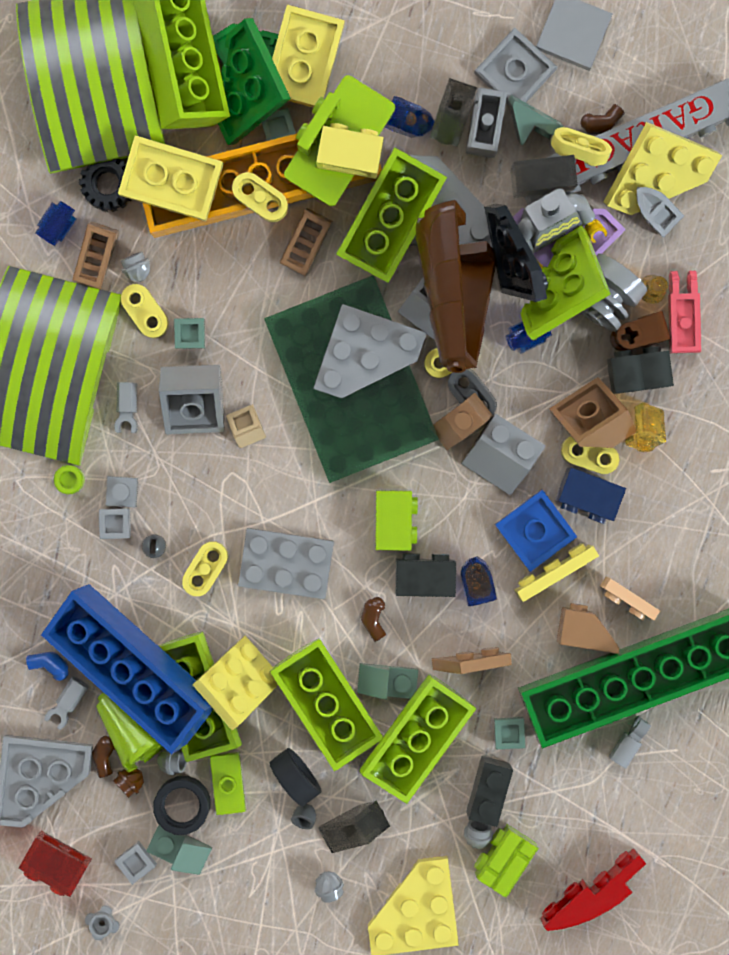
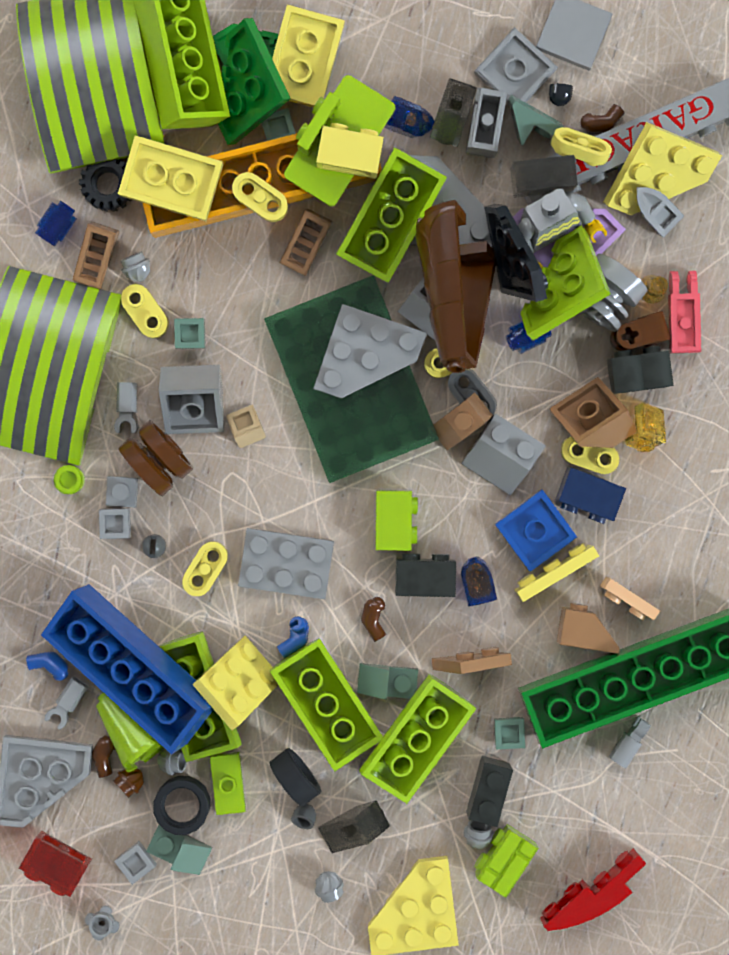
none -> reddish brown wheel [118,420,193,497]
none -> blue arm [277,616,309,658]
none -> black hinge [549,83,573,106]

